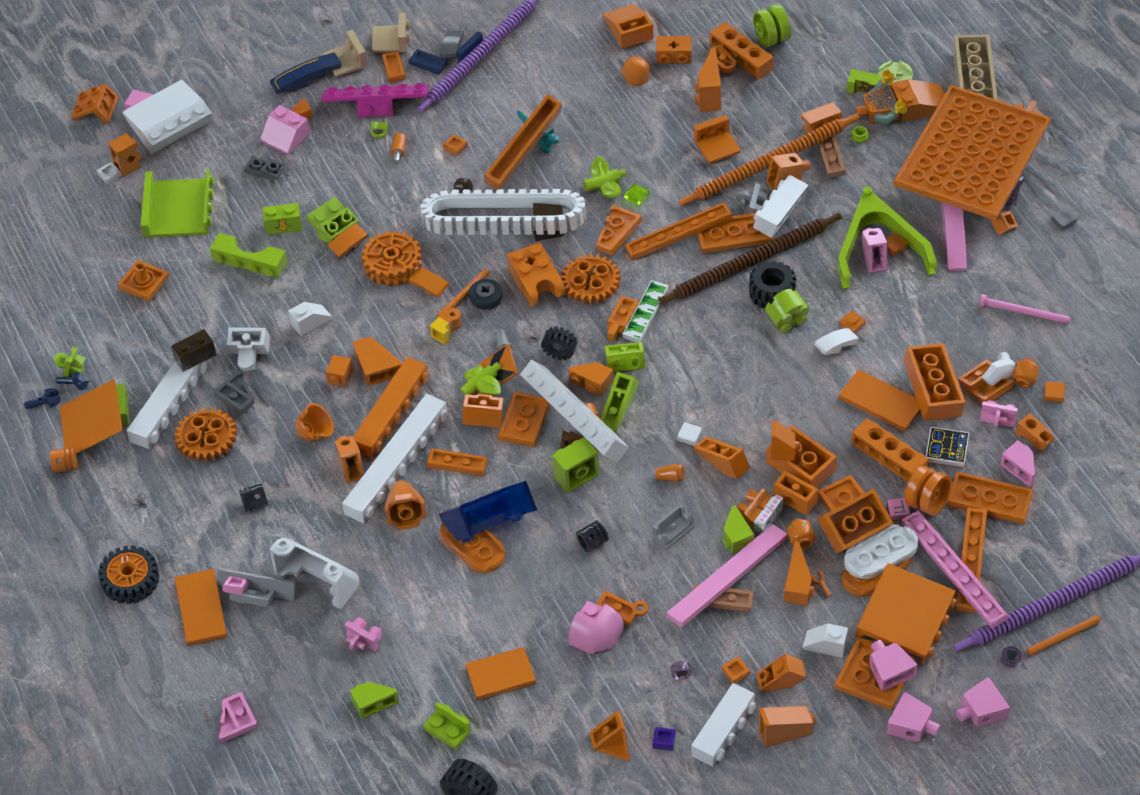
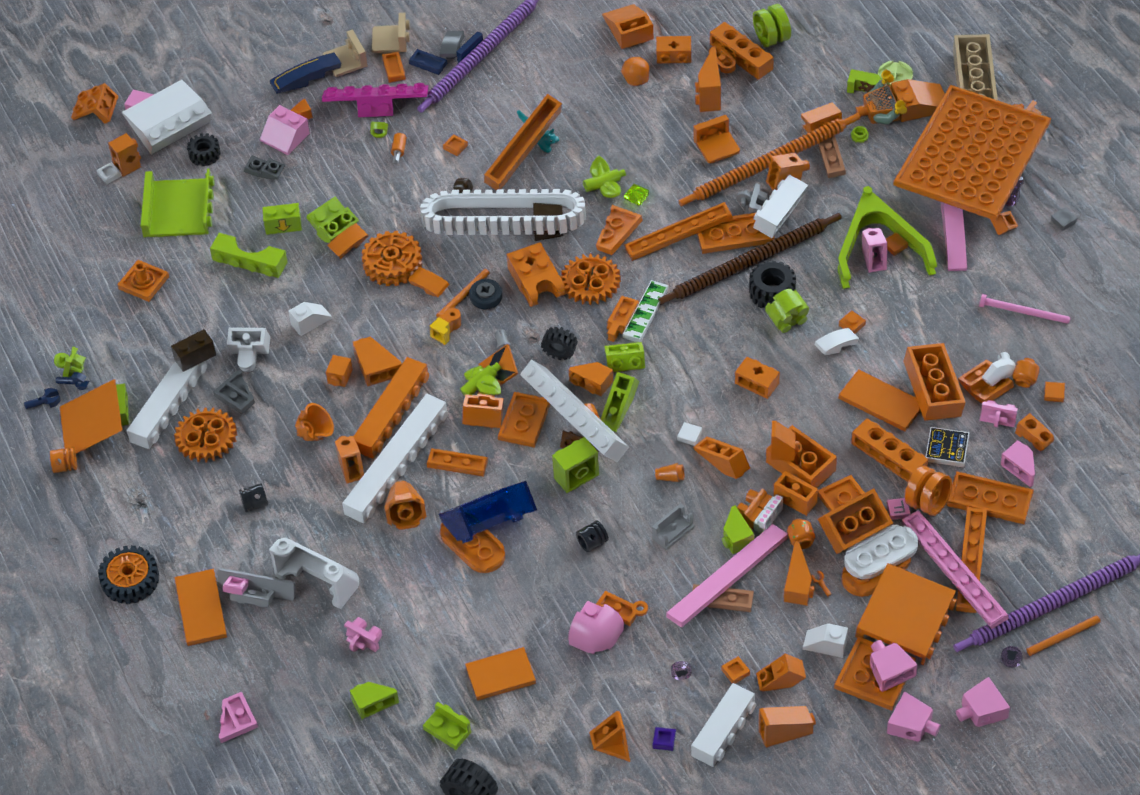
none -> black tyre [187,133,221,166]
none -> orange brick [735,357,780,399]

